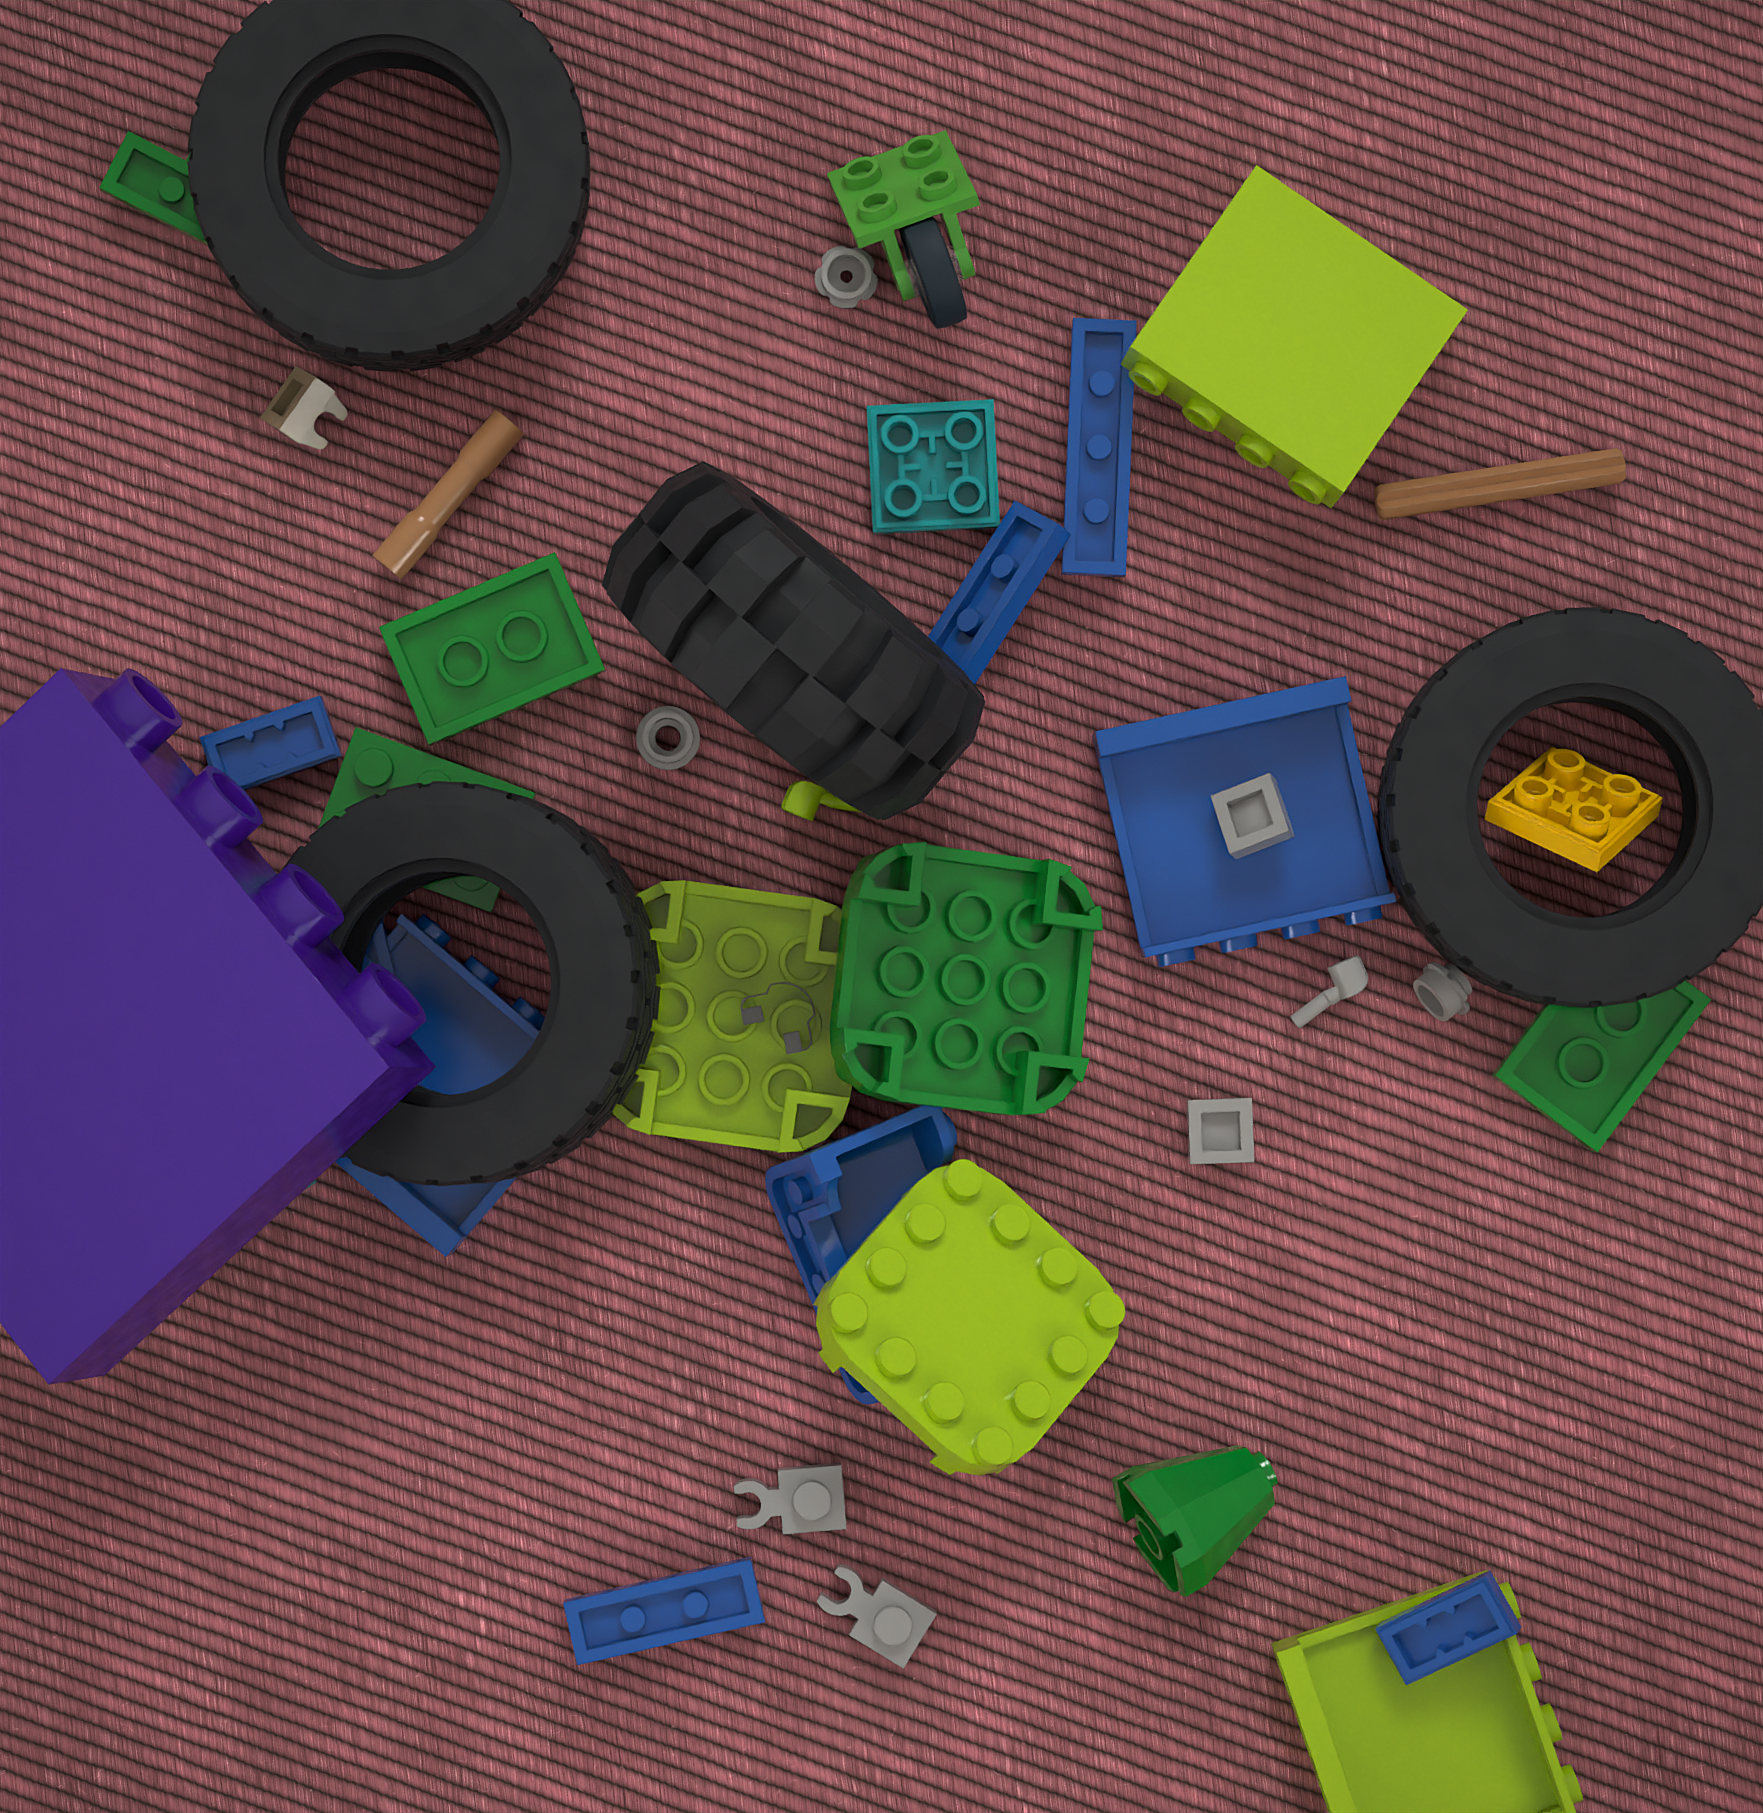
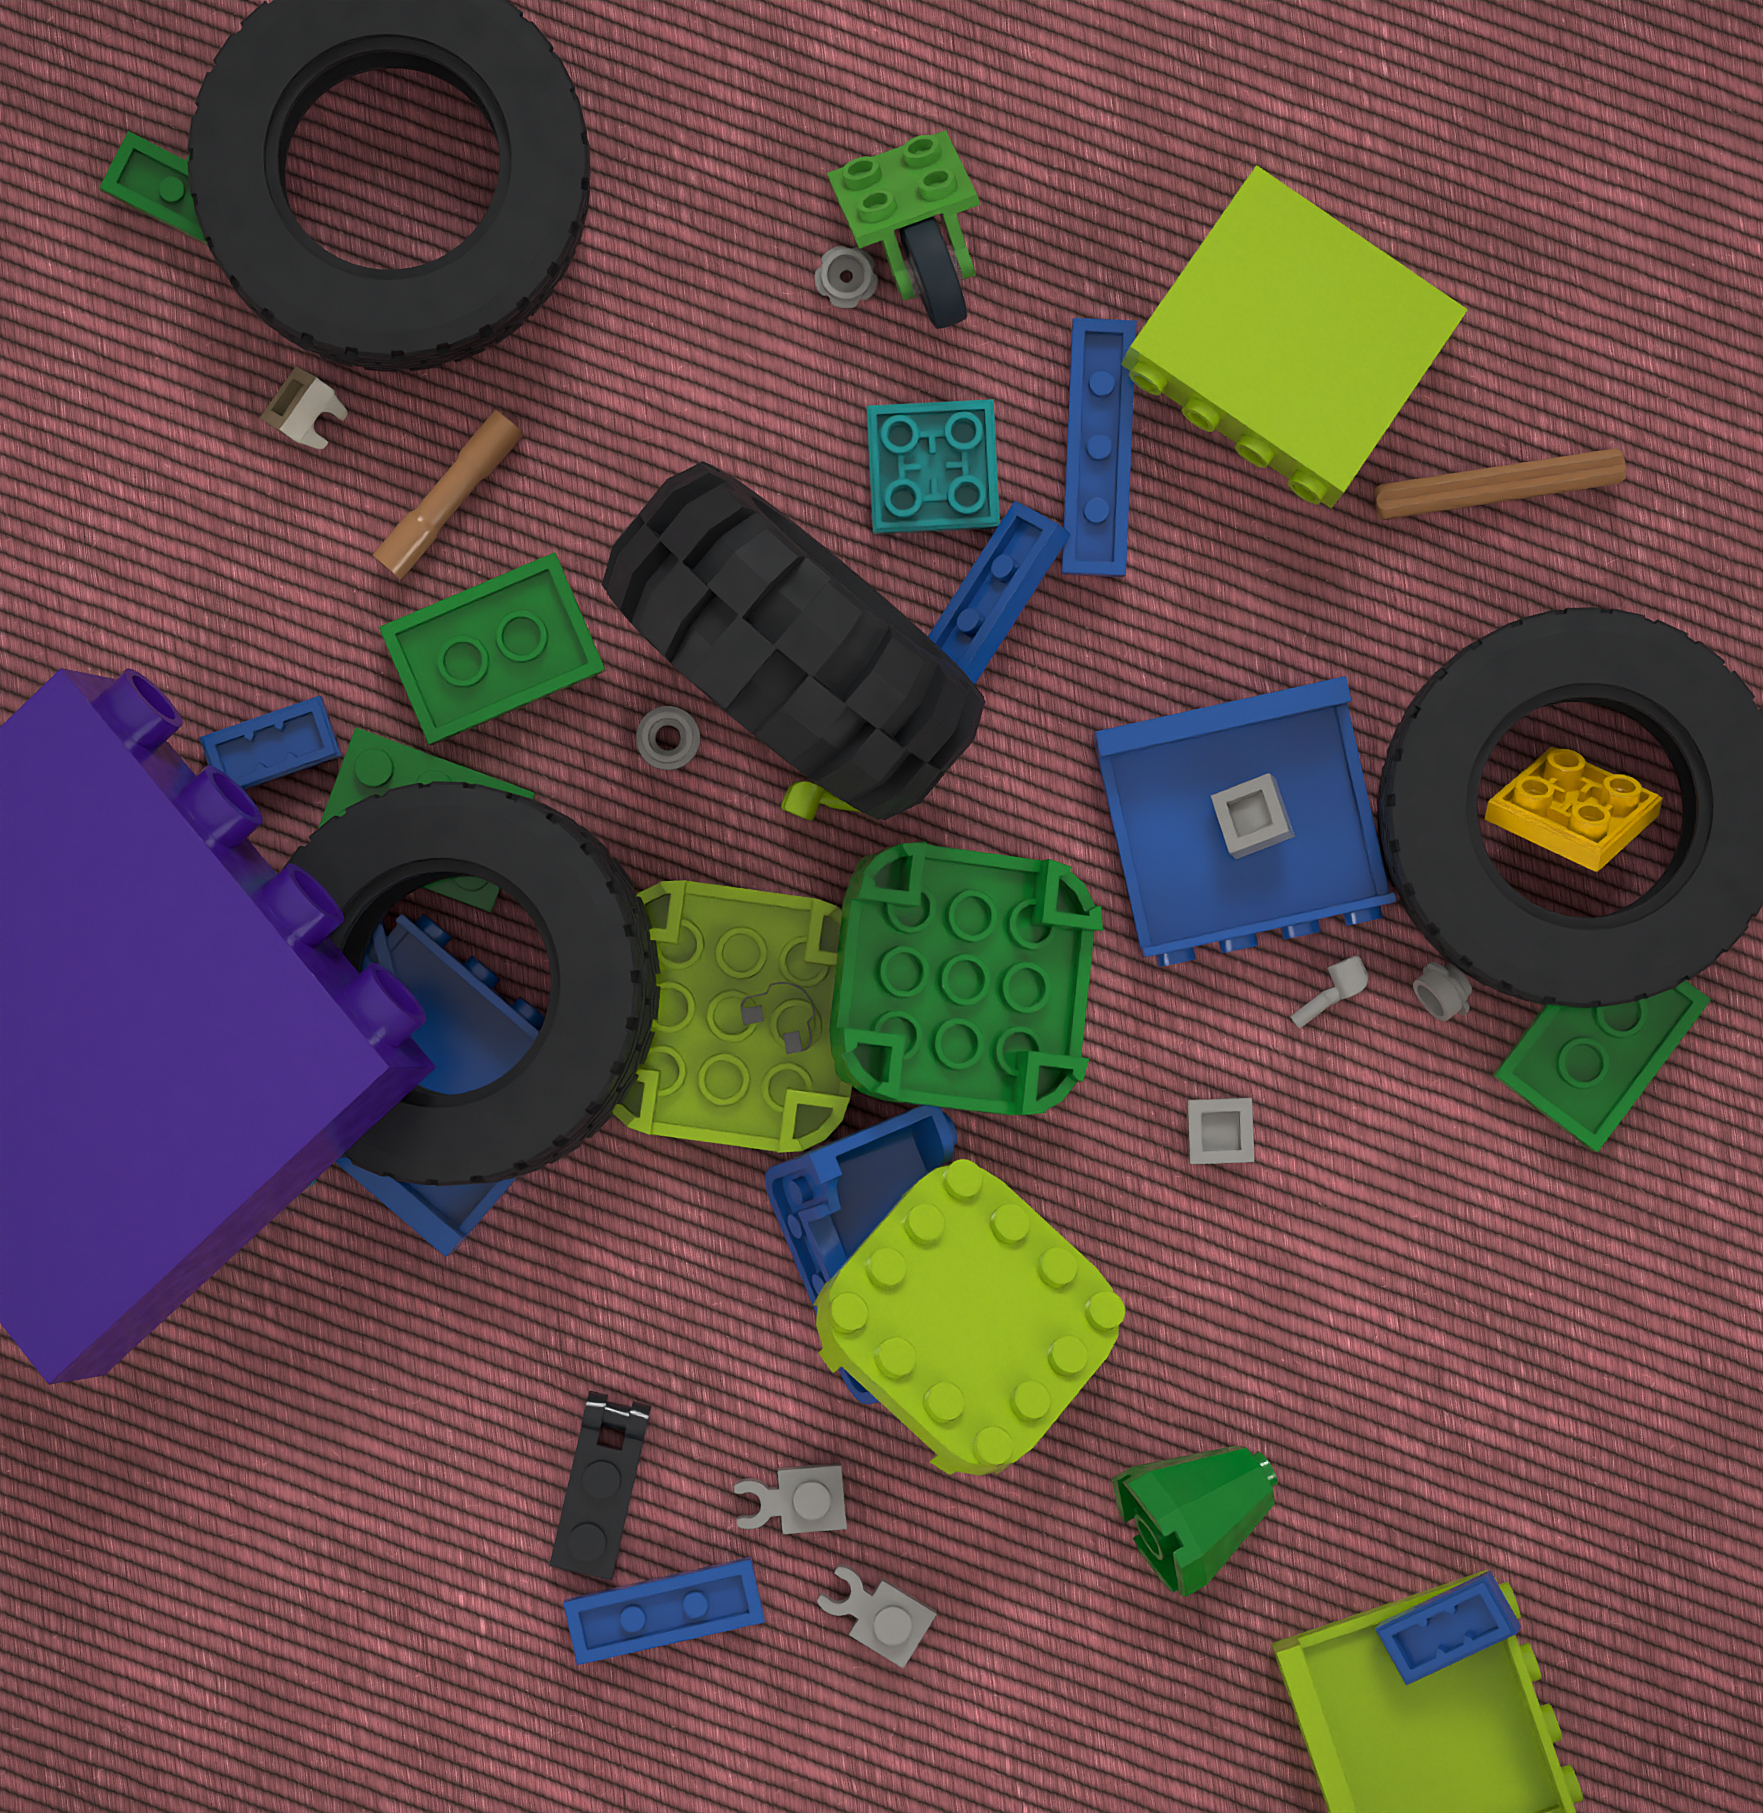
none -> black plate [549,1391,652,1580]

